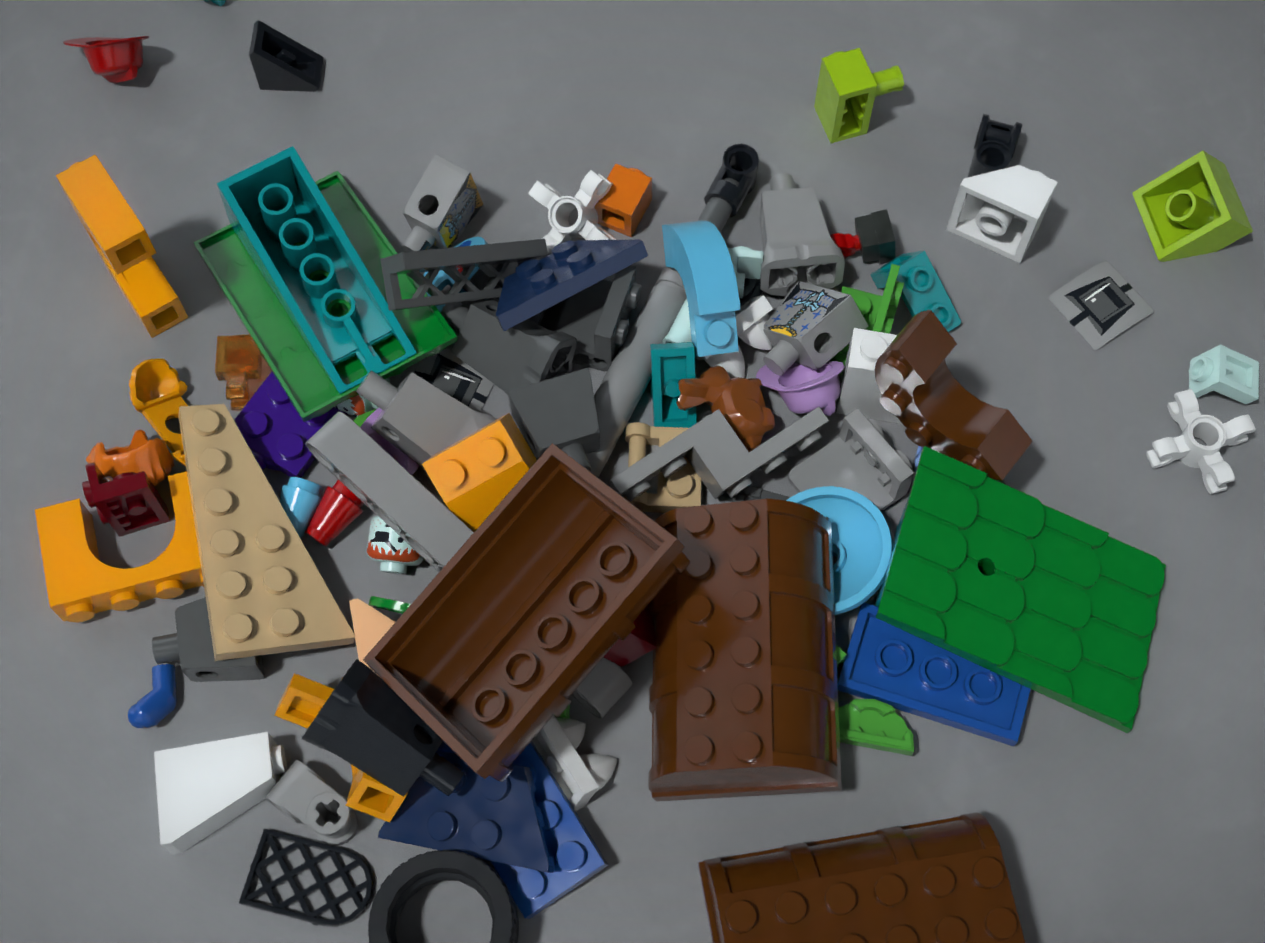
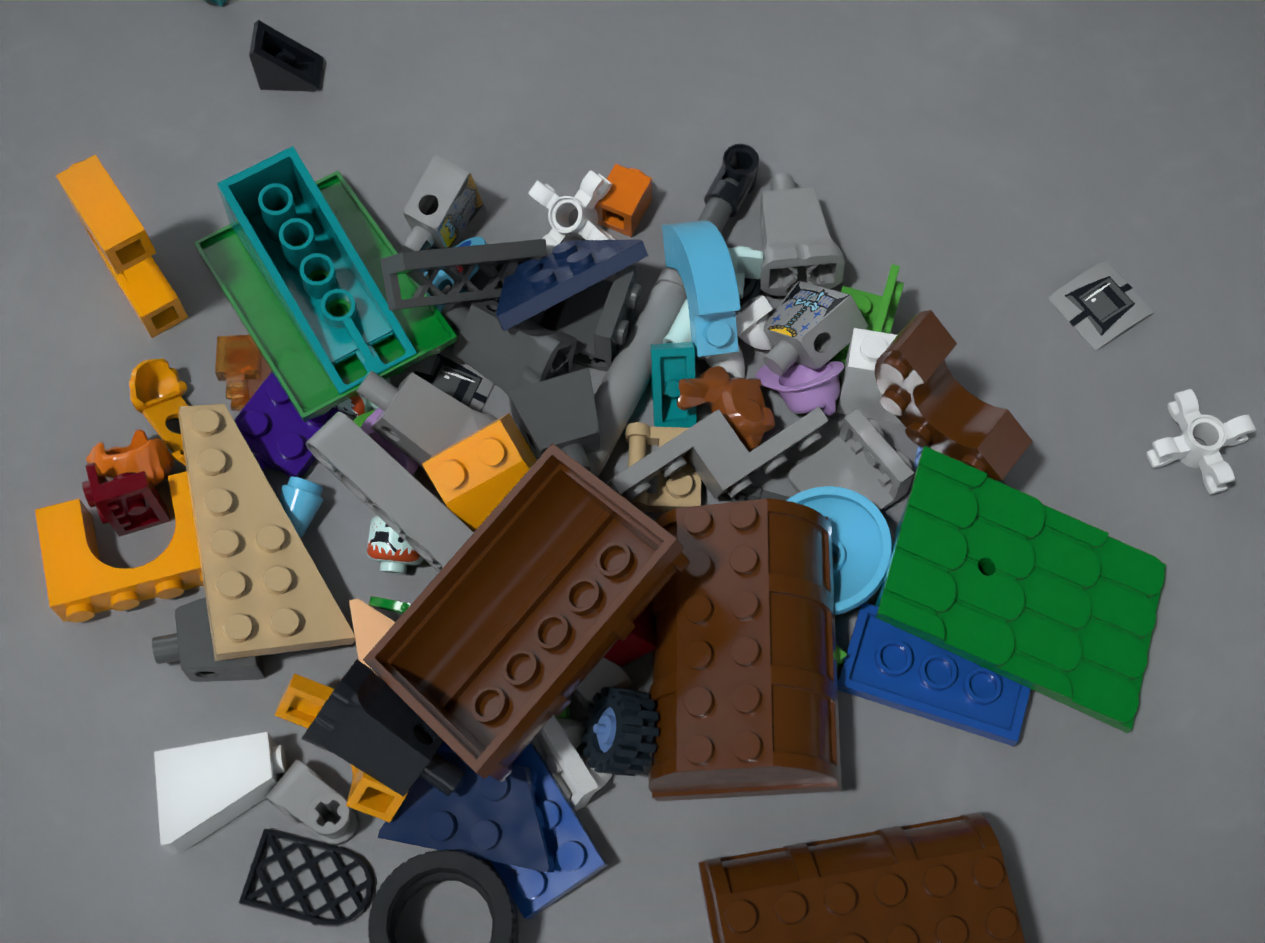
red piece [63,36,149,83] -> none
blue arm [128,664,177,729] -> none
red cone [305,480,364,547] -> none
lime brick [814,48,904,144] -> none
pearl dark grey piece [830,209,896,264] -> none
bright green plate [838,699,914,756] -> none
teal bracket [870,250,961,332] -> none
white slope [946,165,1058,263] -> none
black piece [968,114,1022,177] -> none
lime slope [1132,150,1253,262] -> none
light aqua bracket [1189,344,1259,405] -> none
none -> black wheel [582,686,659,776]

